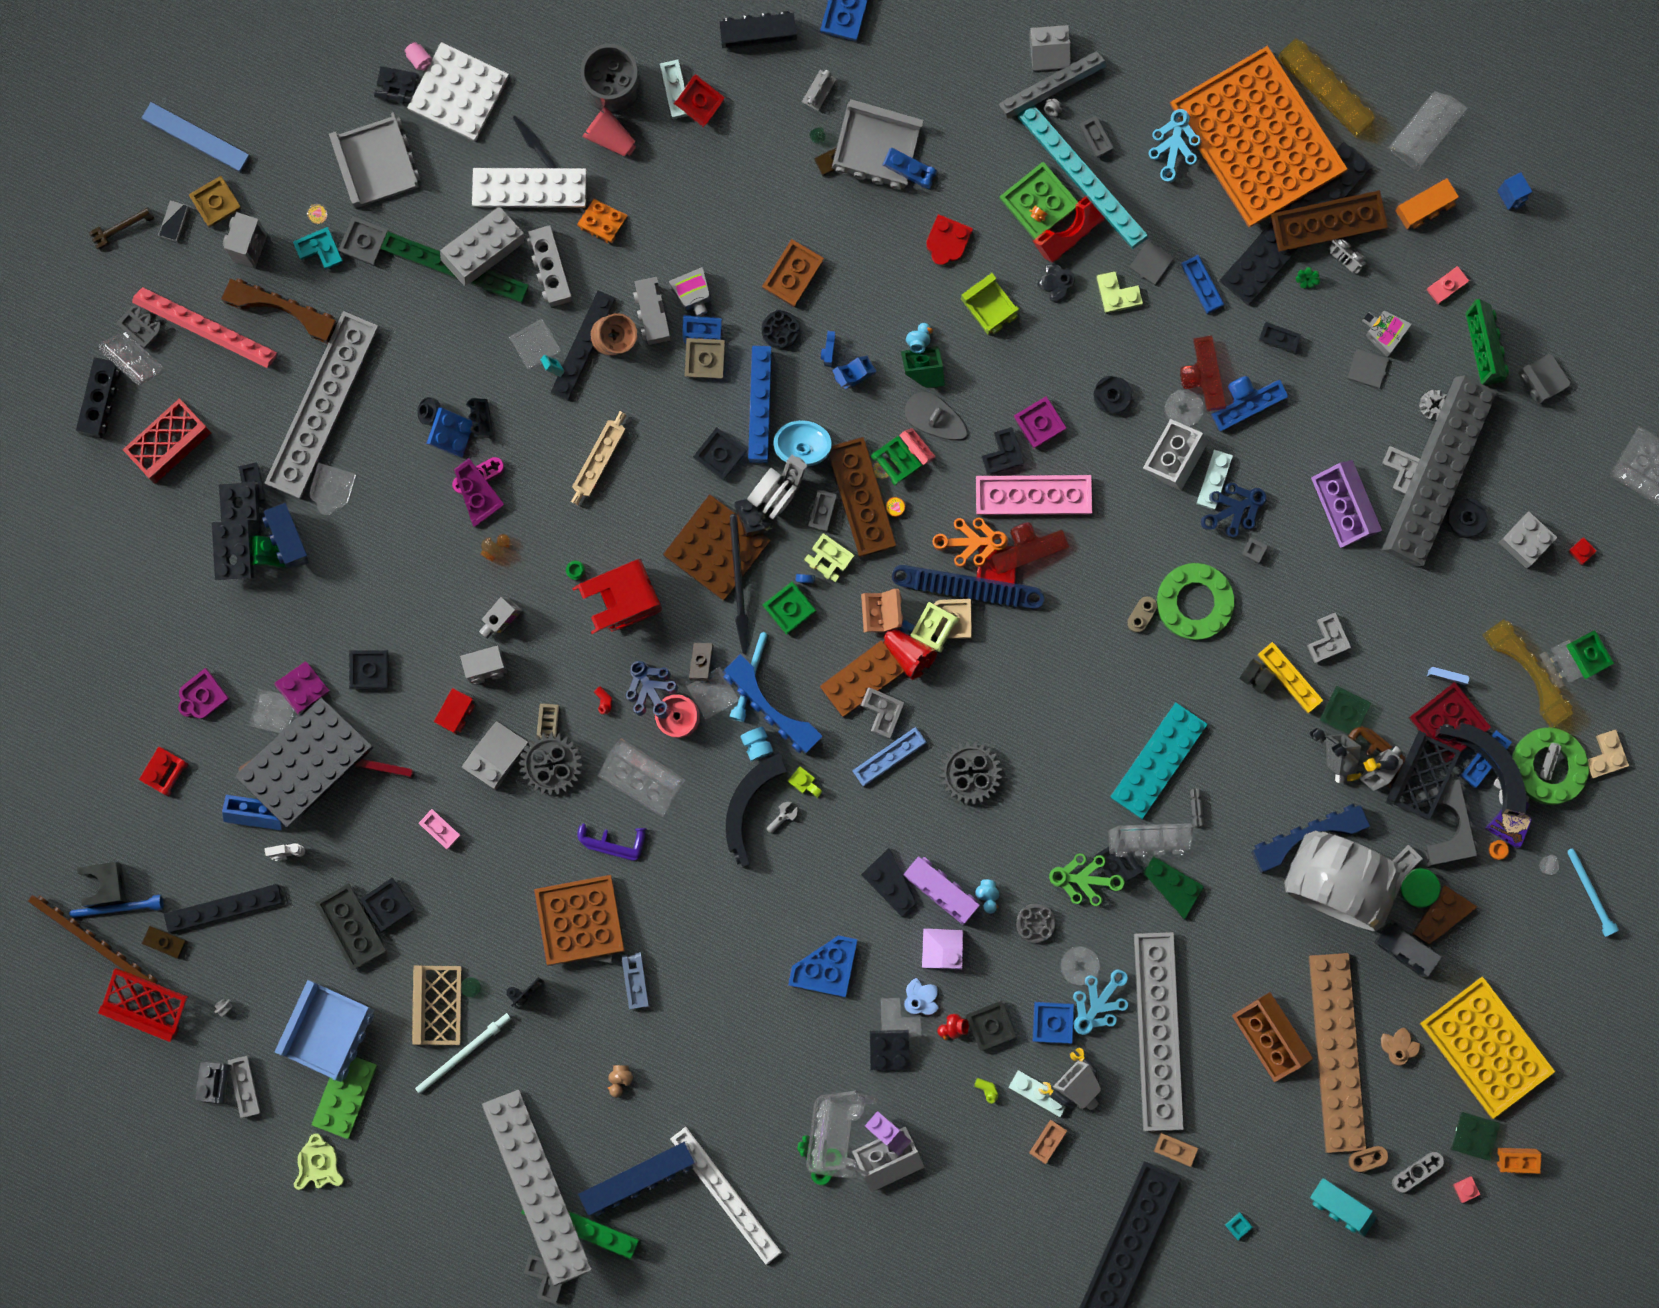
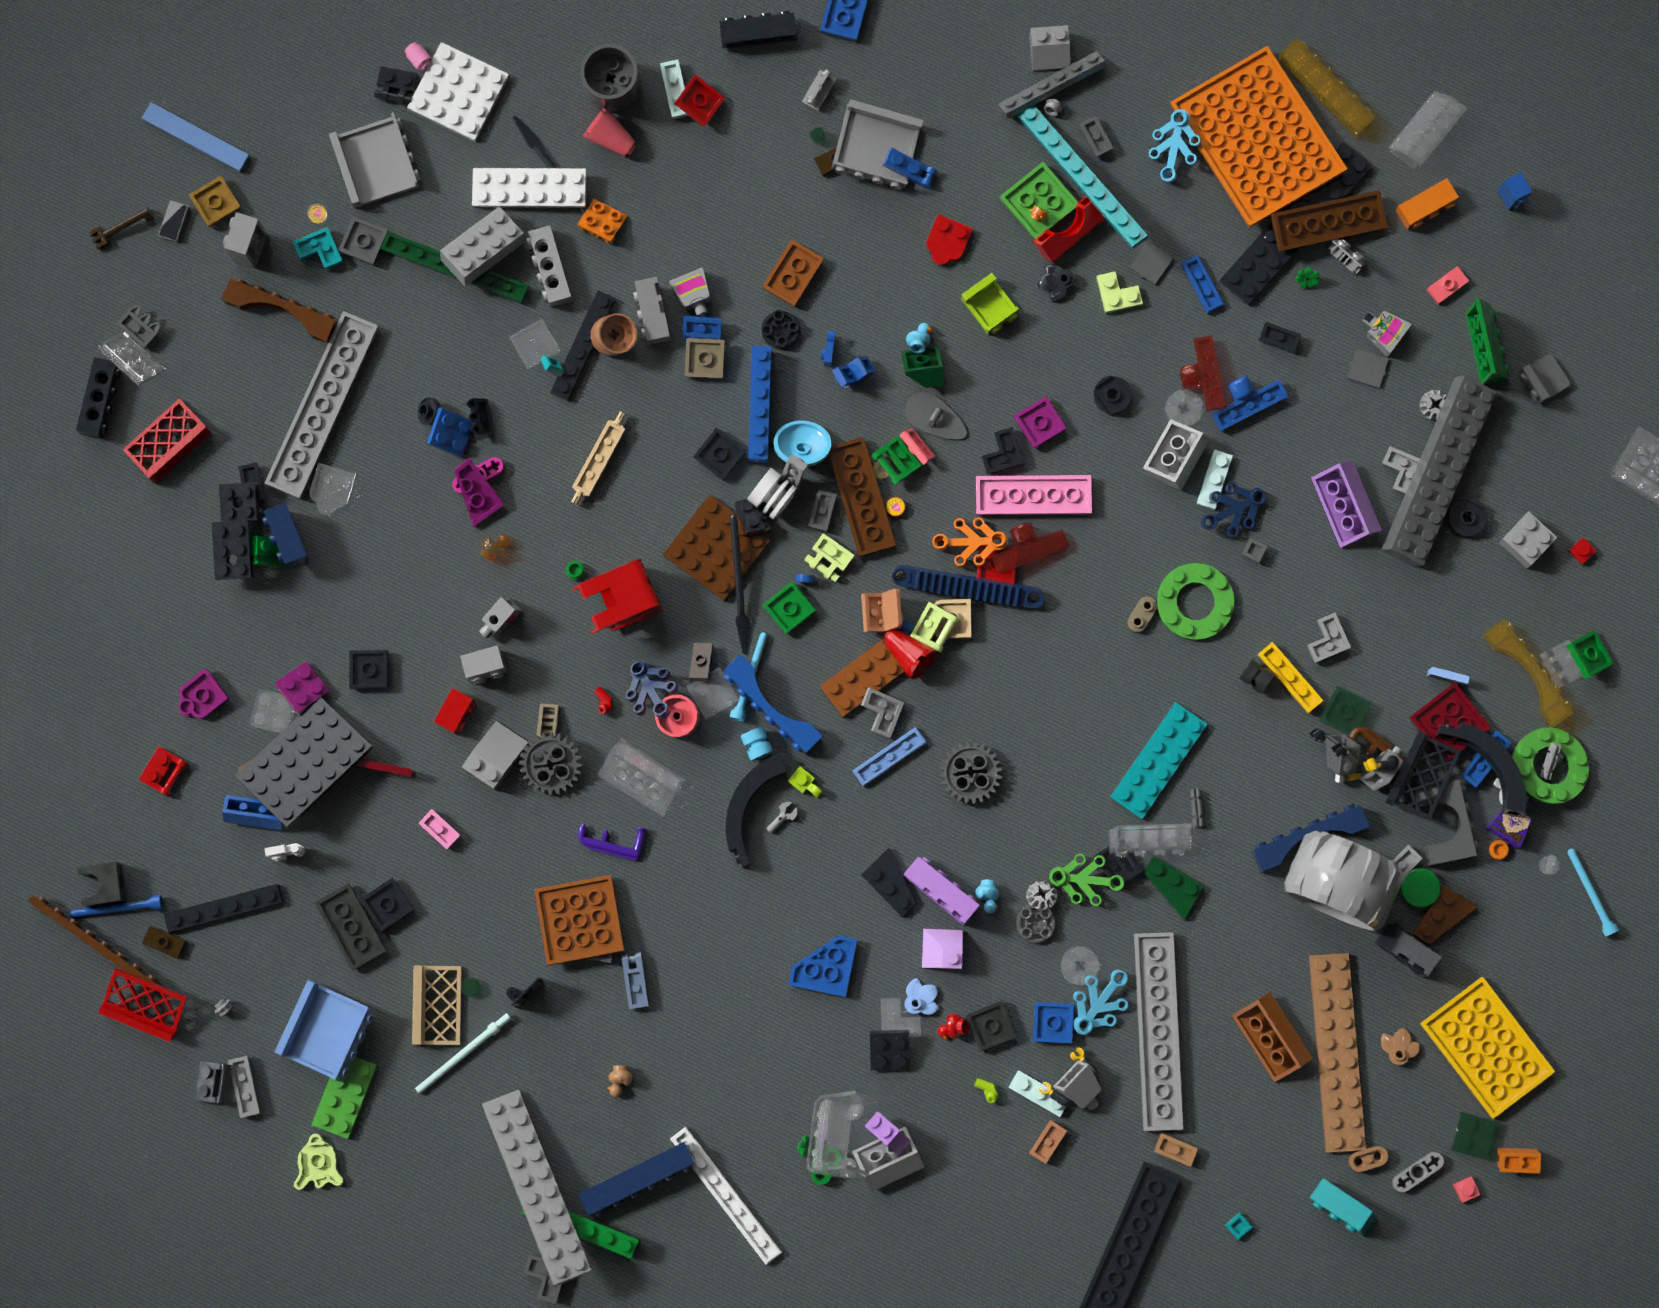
coral plate [132,287,277,368] -> none
tan plate [1588,729,1629,779] -> none
none -> light grey gear [1026,880,1058,910]

